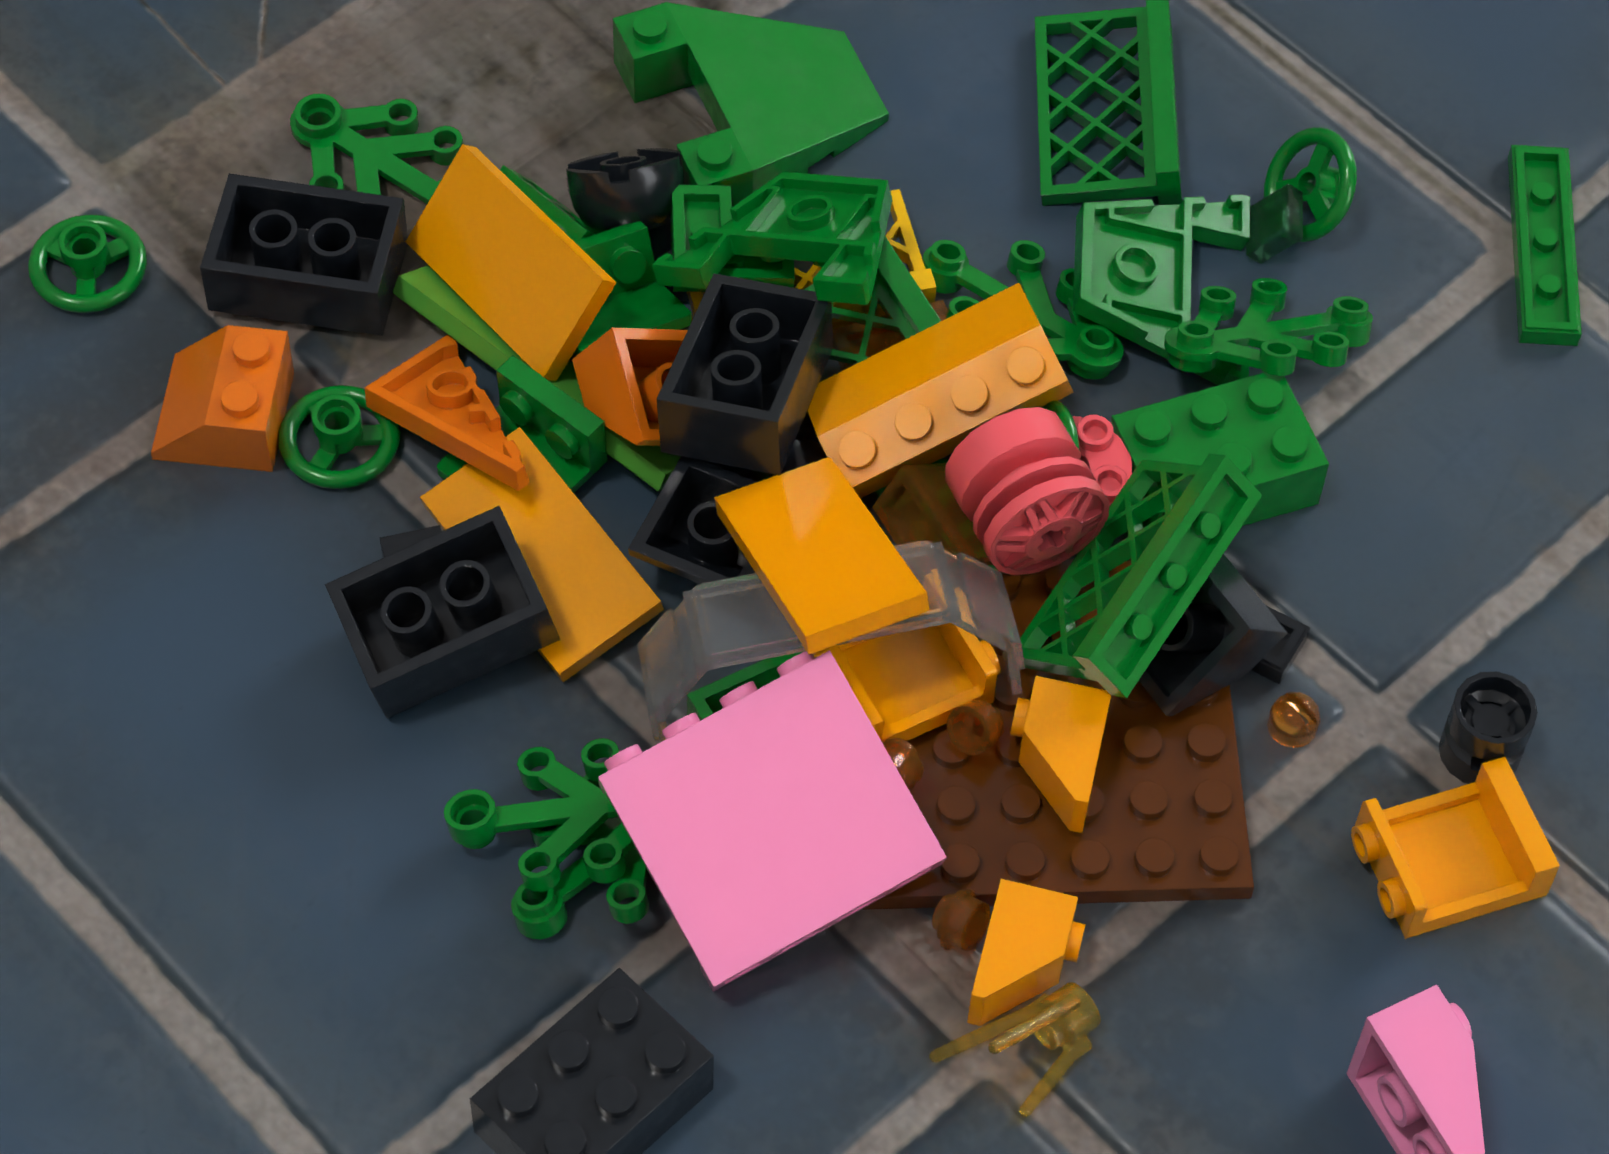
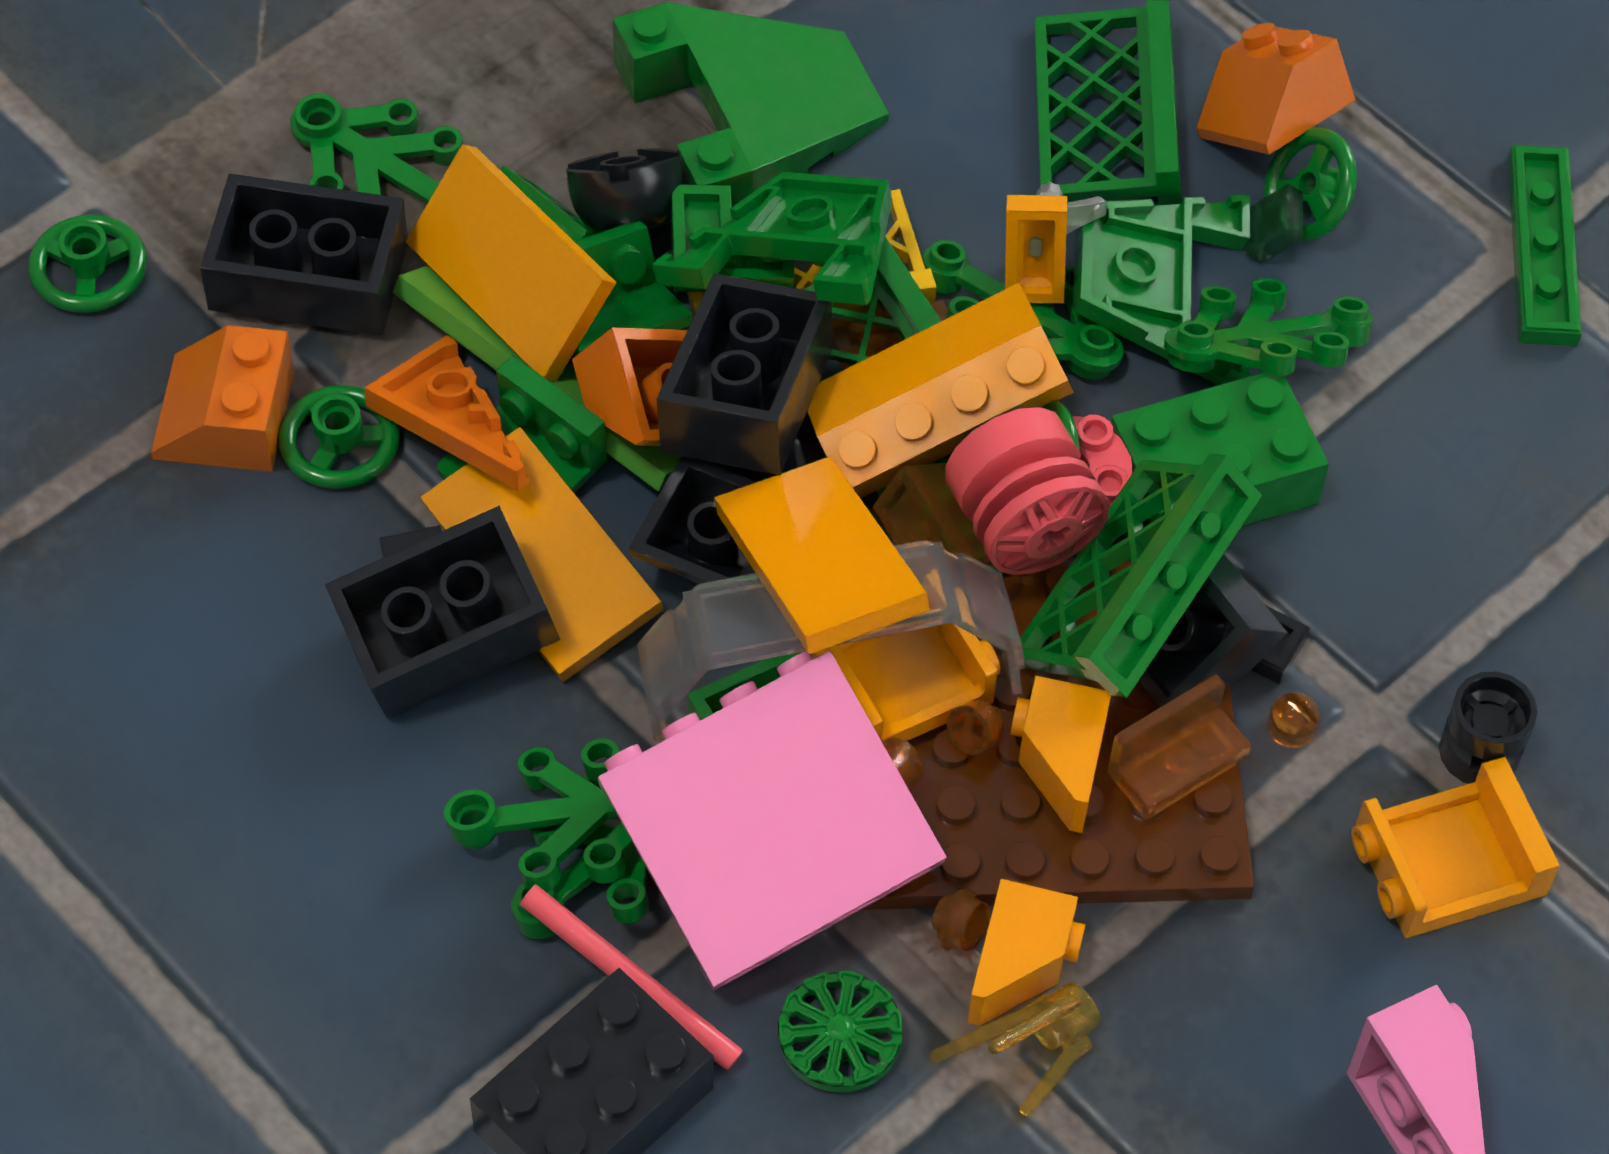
none -> coral bar [520,884,744,1071]
none -> green wheel [778,971,903,1092]
none -> light orange piece [1005,182,1107,304]
none -> clear orange panel [1108,674,1251,820]
none -> orange slope [1196,23,1356,155]

